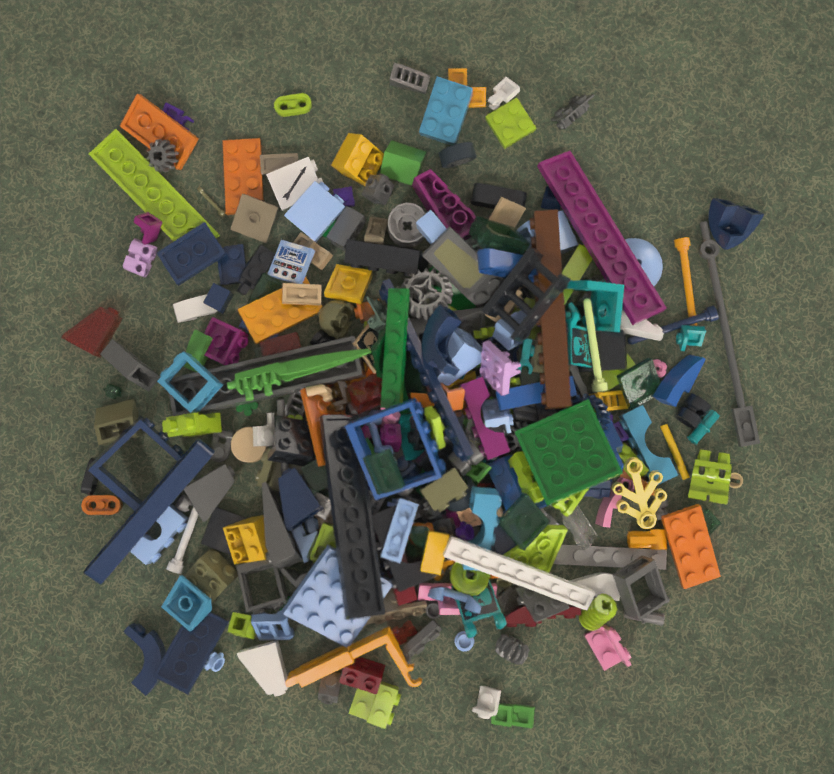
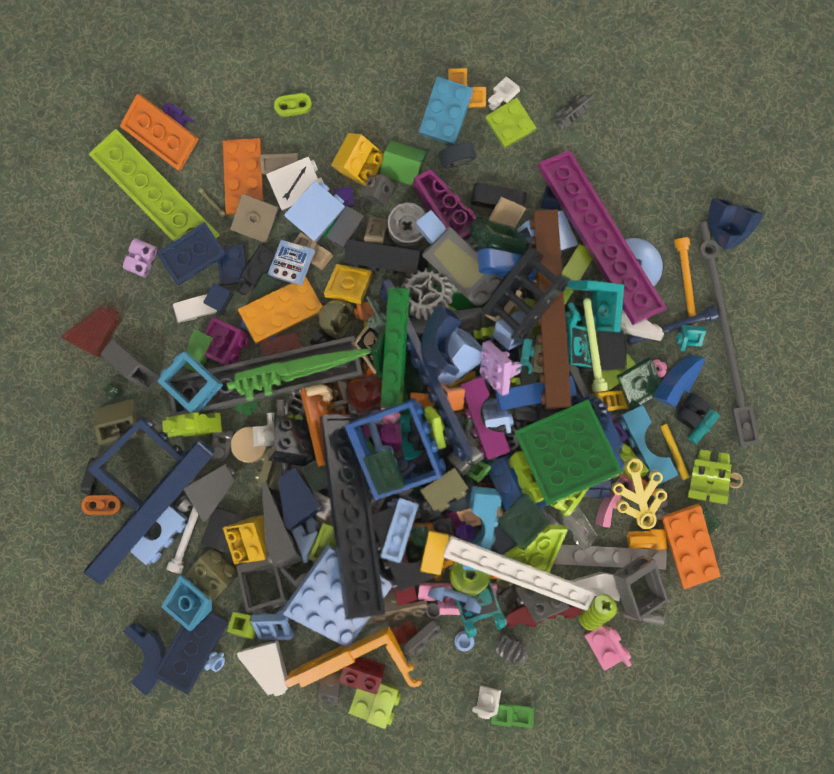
magenta panel [134,212,162,245] -> none
dark grey gear [145,139,179,172] -> none
tan plate [282,283,321,305] -> none
flat silver slope [390,63,430,94] -> none

